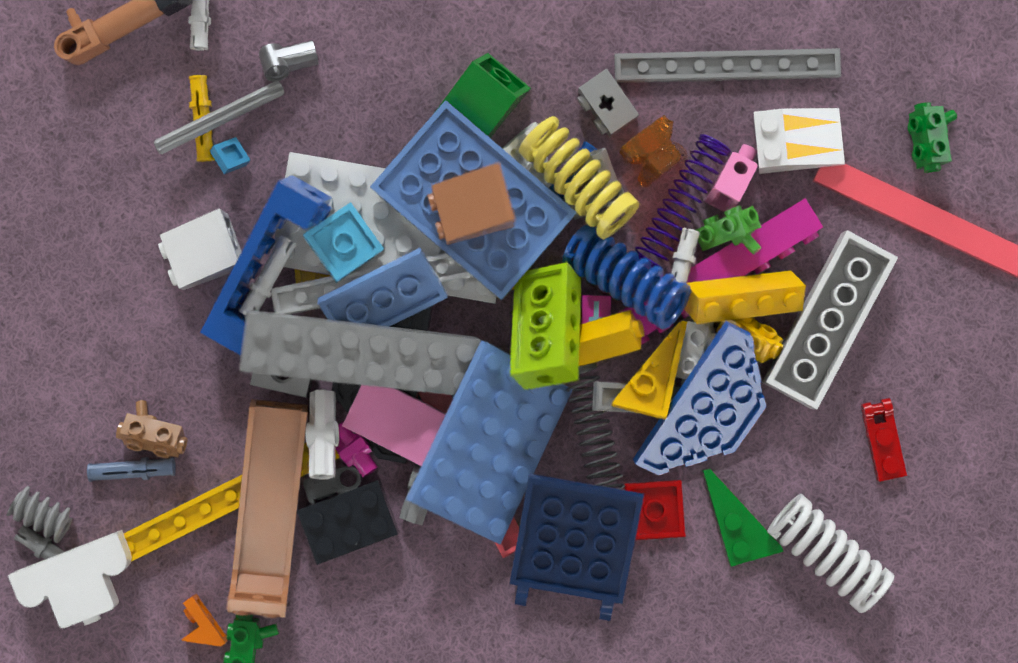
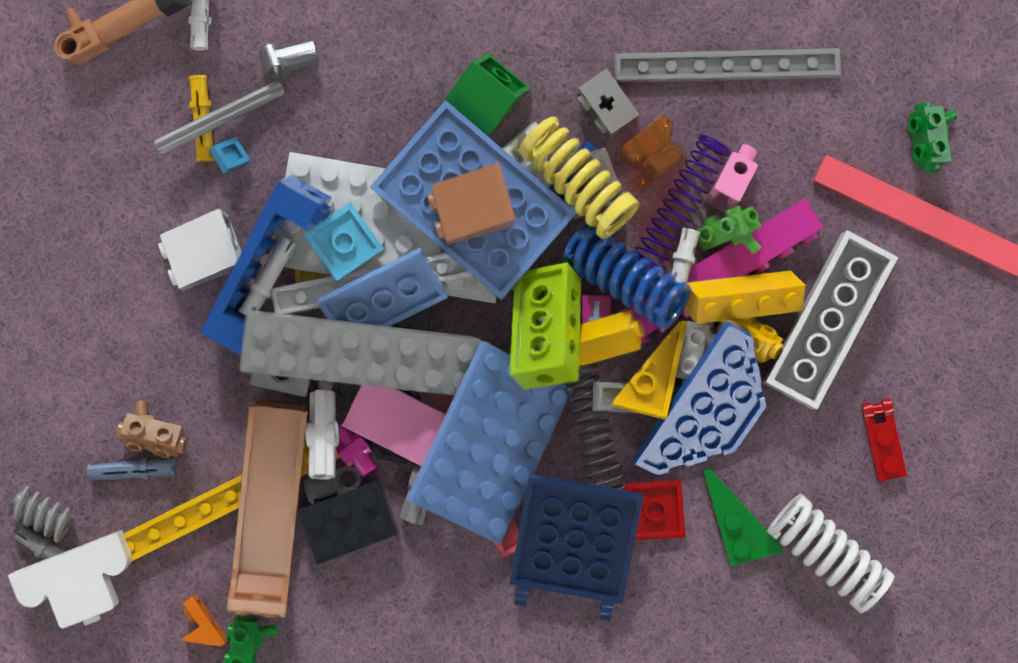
white slope [754,108,845,174] -> none

